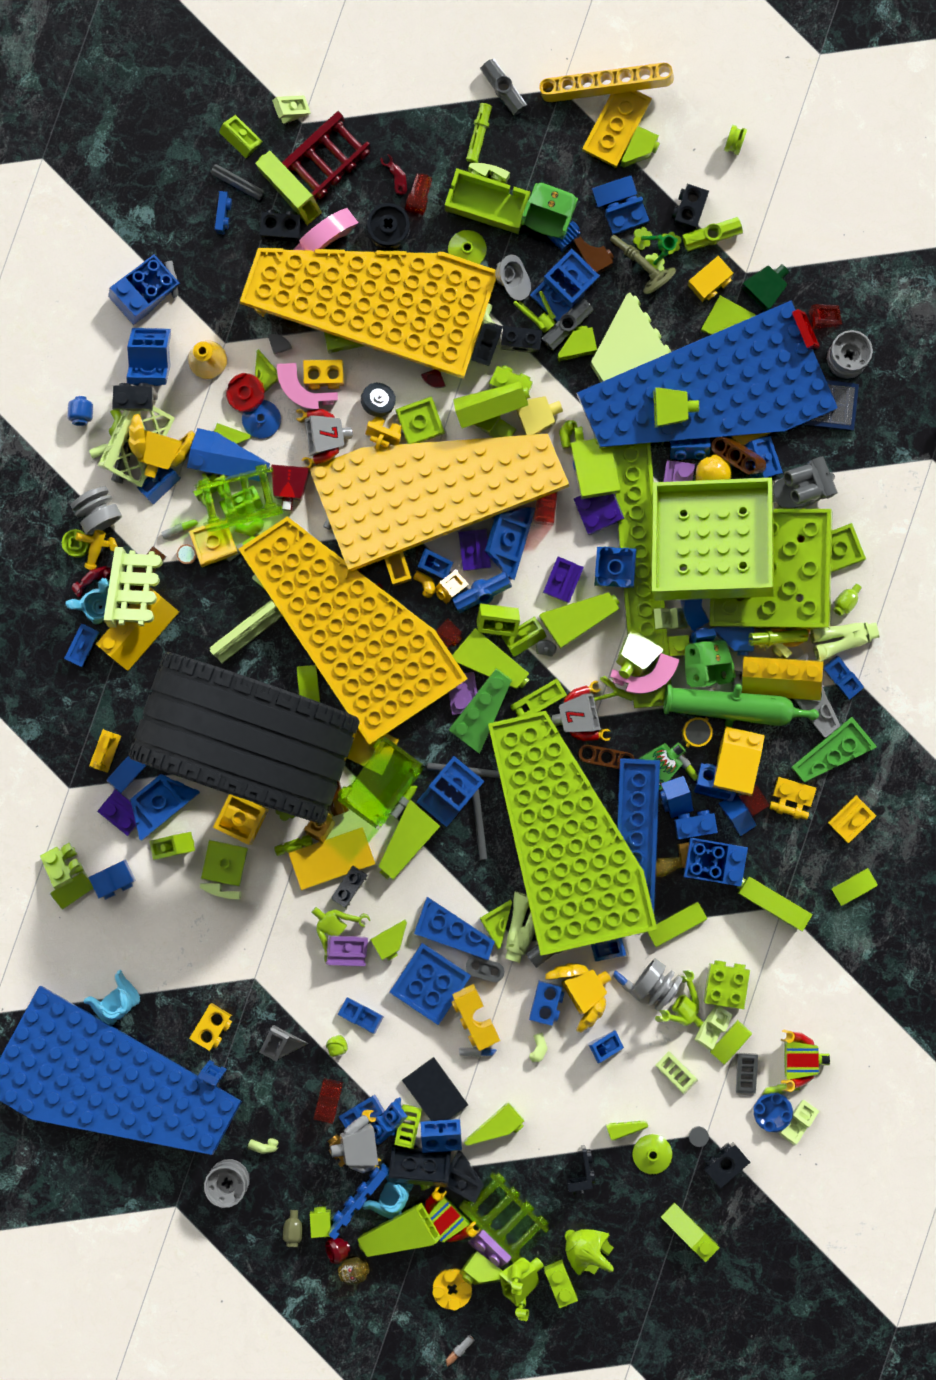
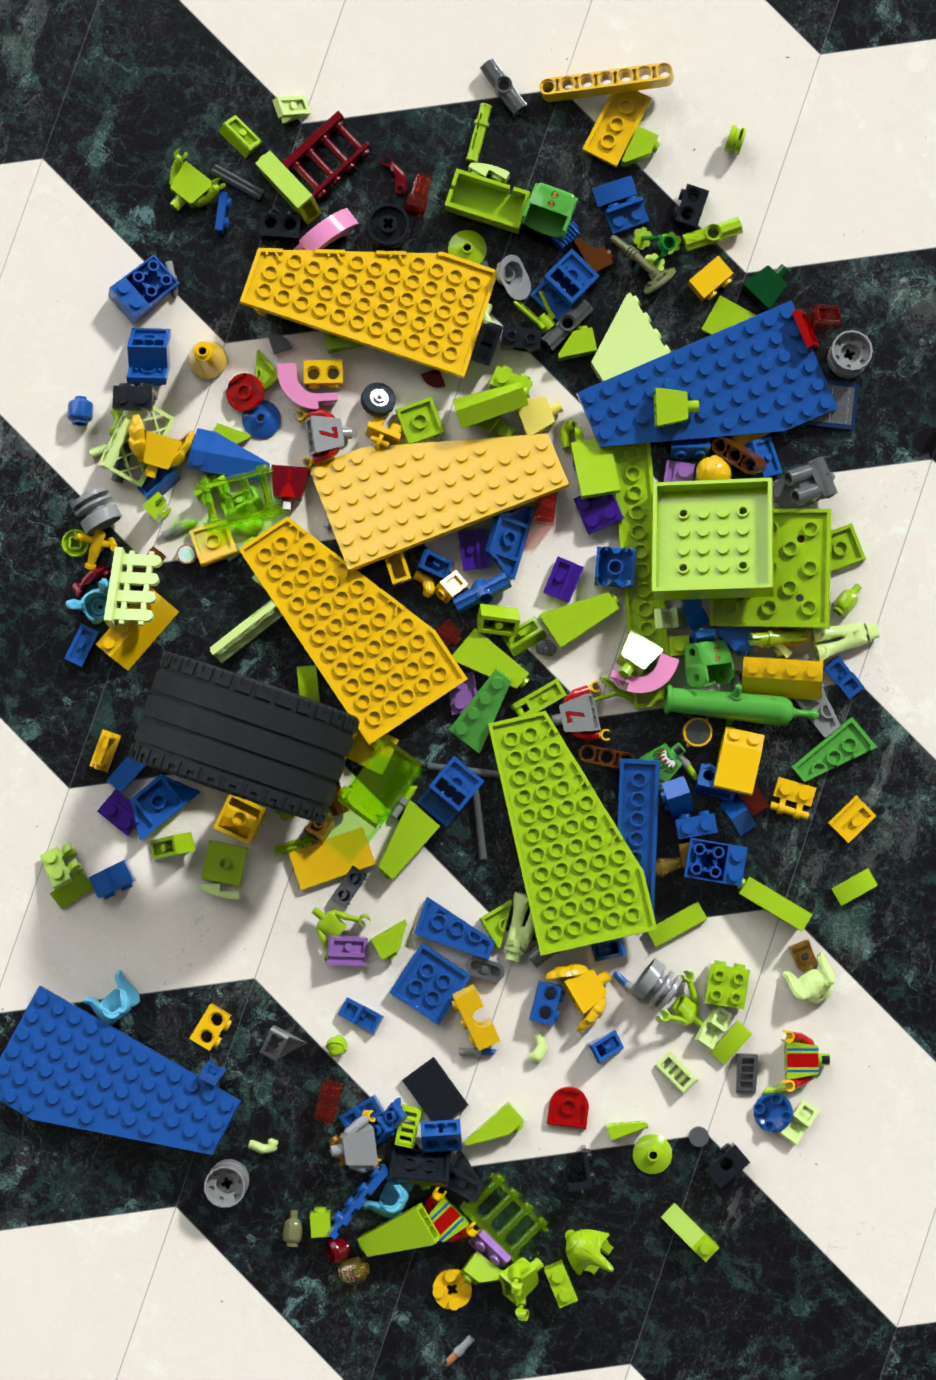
none -> lime hinge [142,491,171,525]
none -> lime torso [169,148,226,211]
none -> red tile [547,1086,589,1129]
none -> yellowish green hair [781,951,835,1004]
none -> pearl gold brick [788,939,817,971]

